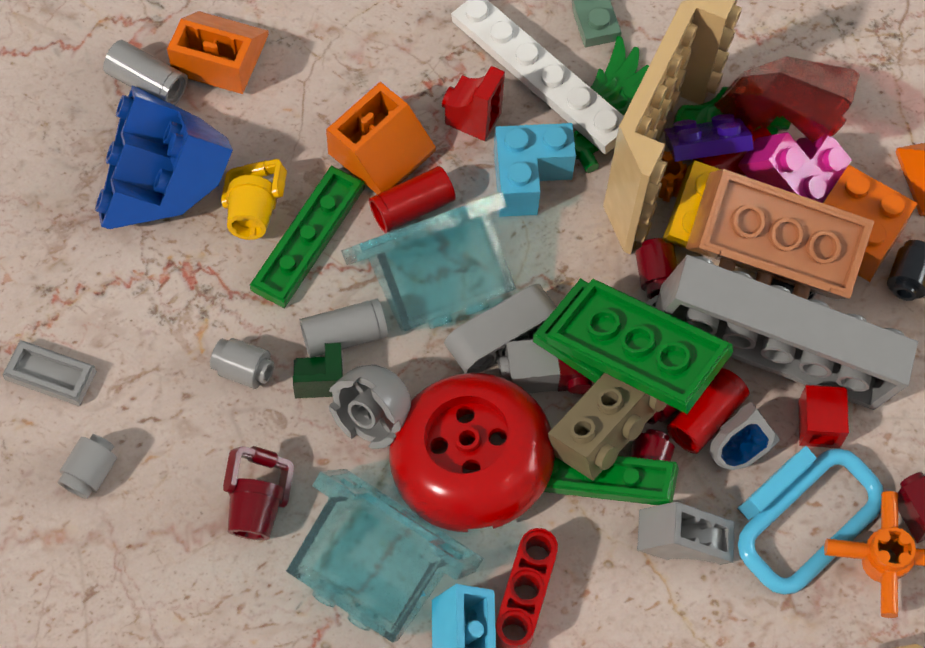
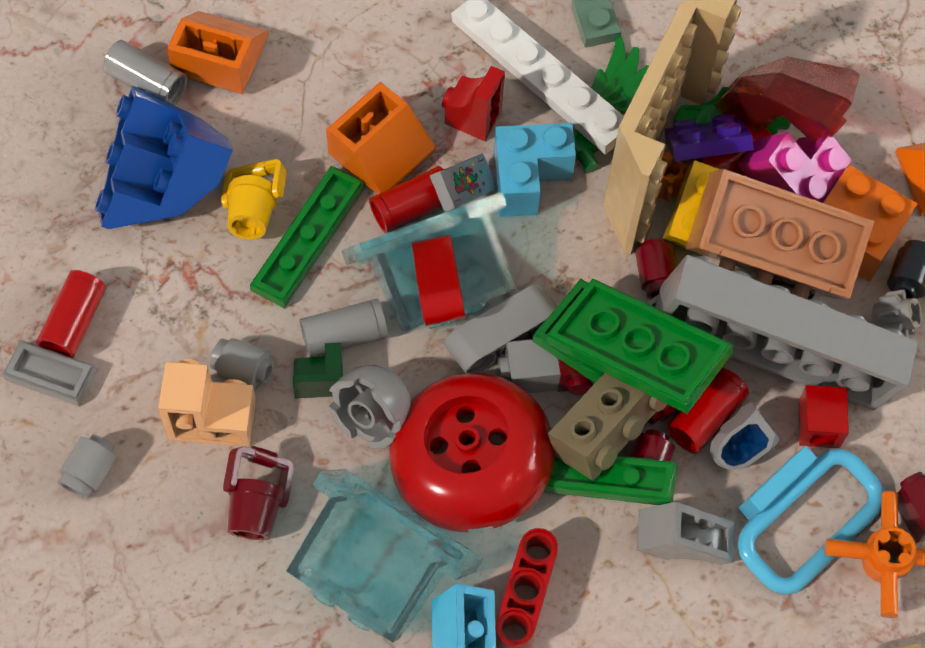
none -> red pin [36,270,107,358]
none -> light nougat brick [158,359,256,447]
none -> red beam [411,235,466,326]
none -> light grey tile [430,153,498,212]
none -> light grey gear [872,290,922,337]

